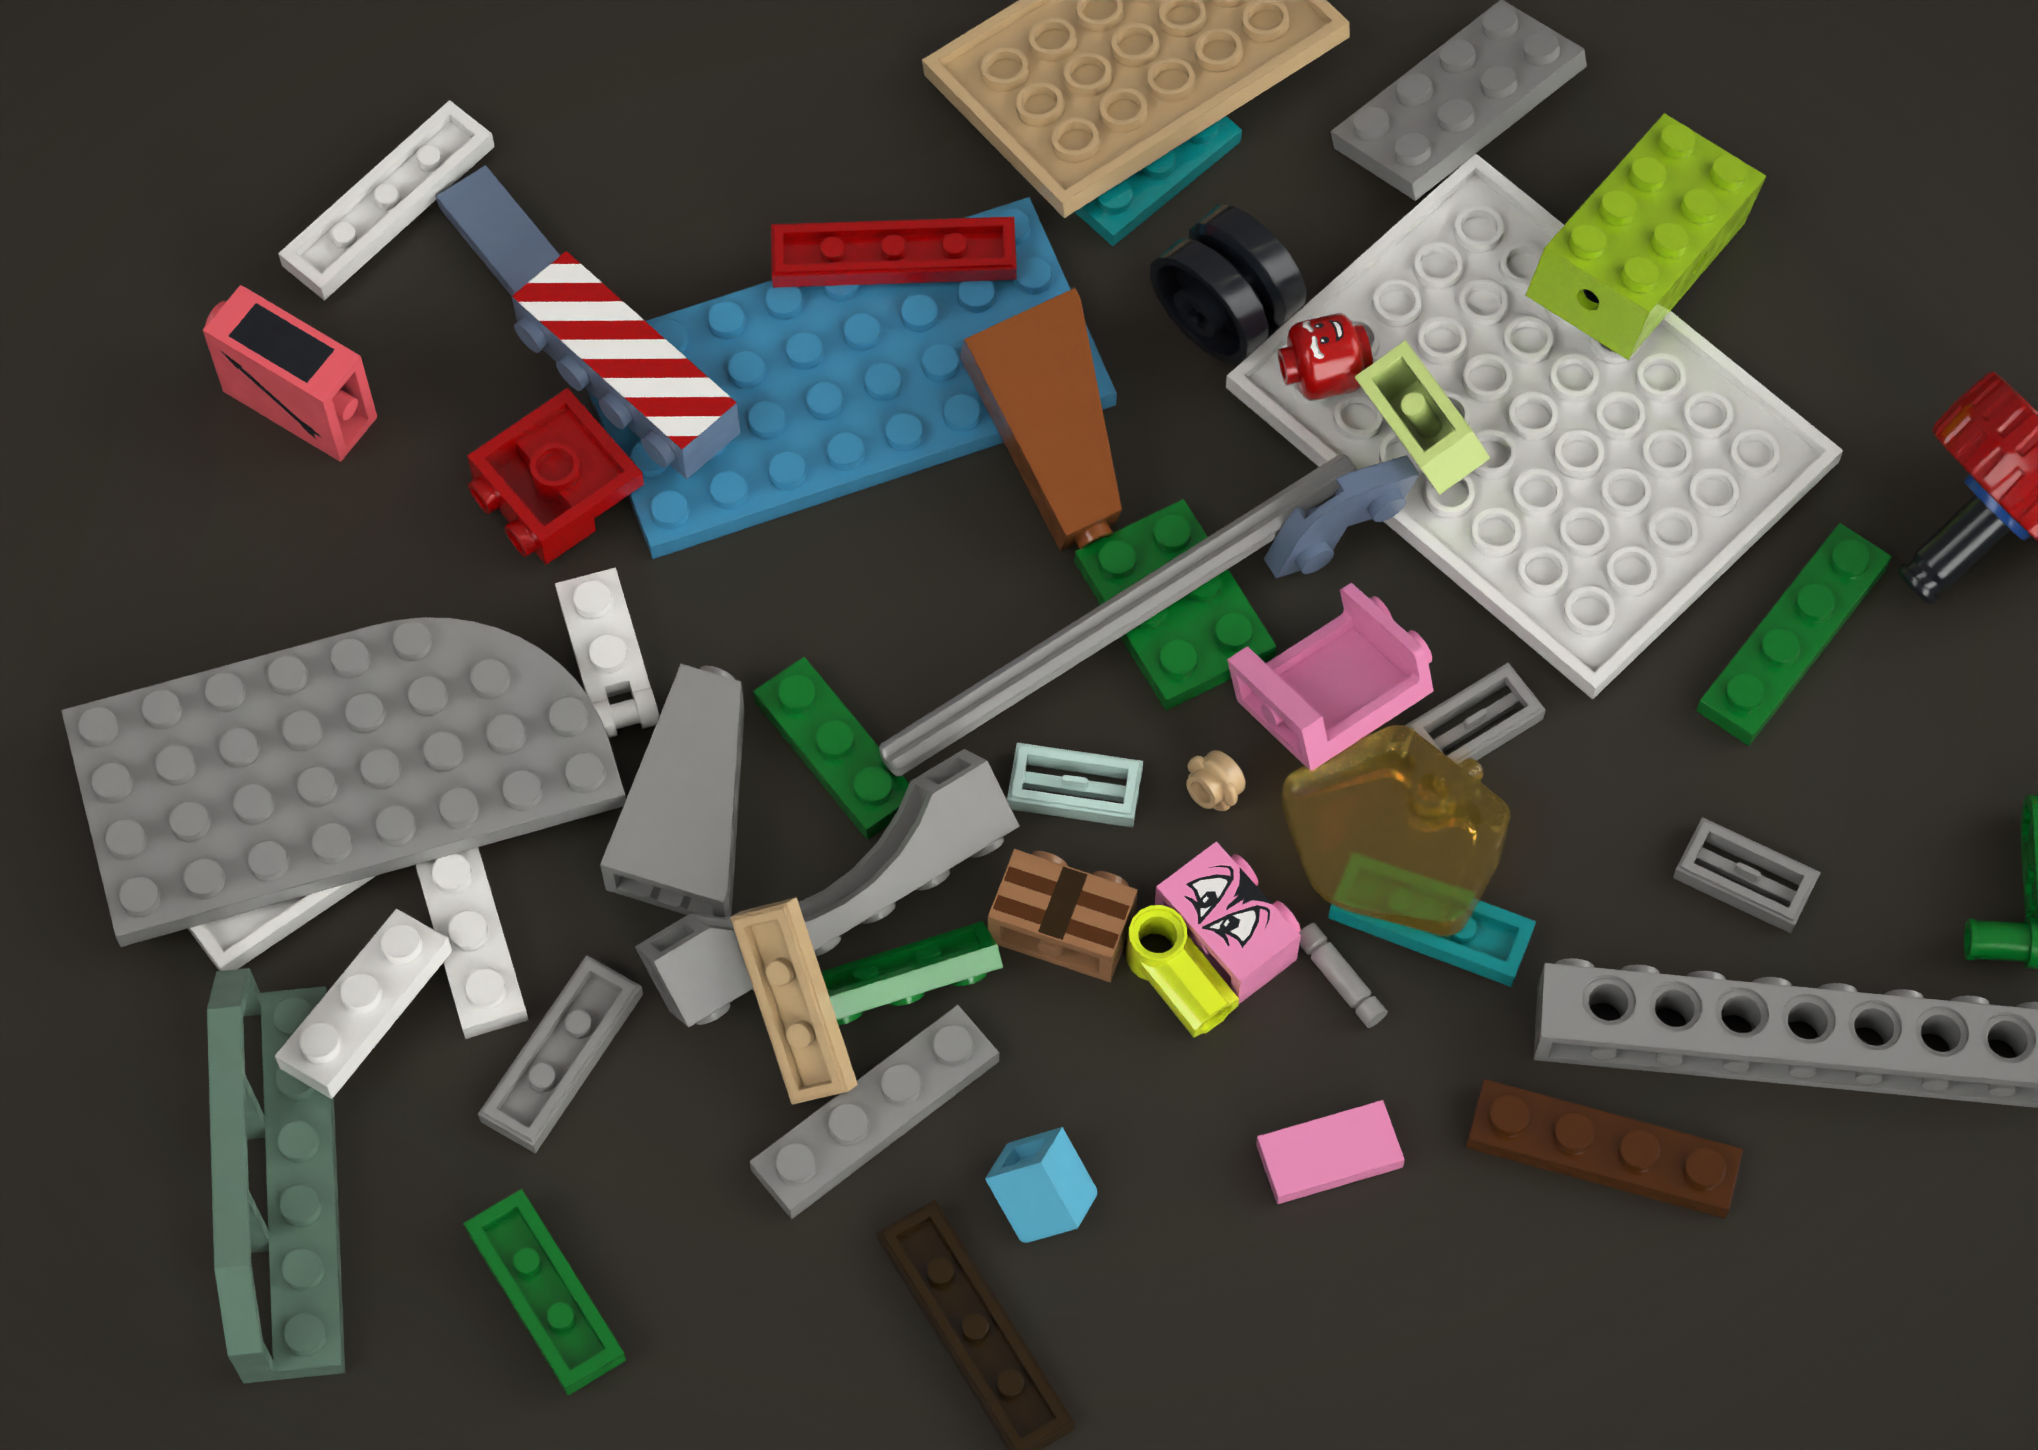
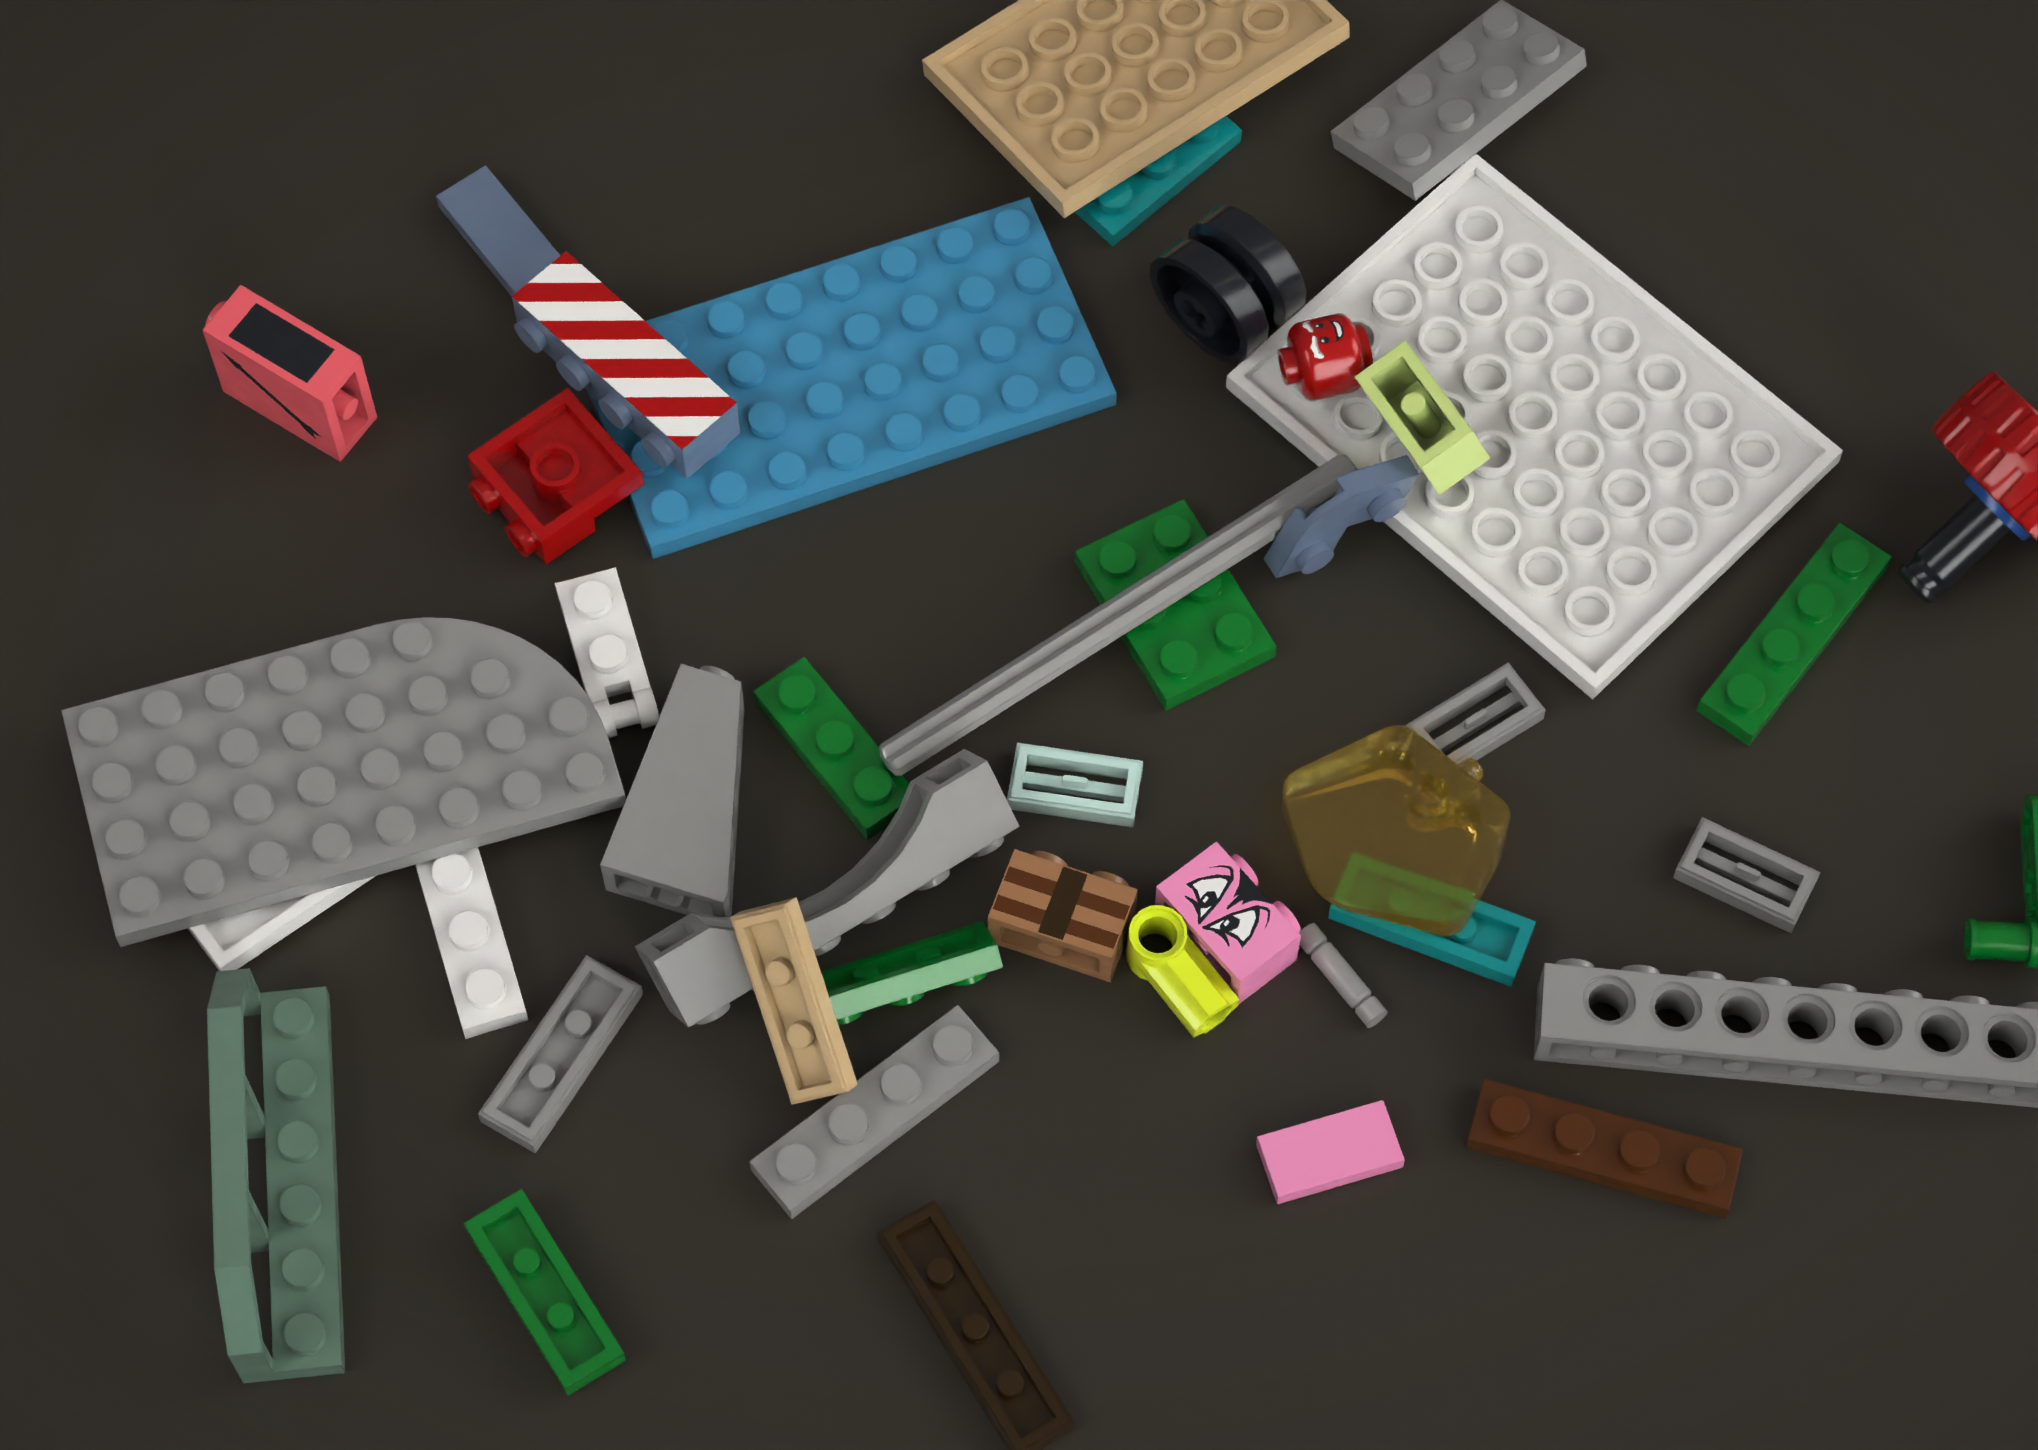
white plate [275,909,452,1099] -> none
white plate [278,100,495,301] -> none
red tile [771,217,1017,288] -> none
dark orange slope [960,288,1122,551] -> none
medium azure panel [985,1127,1097,1243] -> none
tan plate [1186,750,1245,811] -> none
bright pink panel [1227,583,1434,772] -> none
lime brick [1525,113,1766,360] -> none

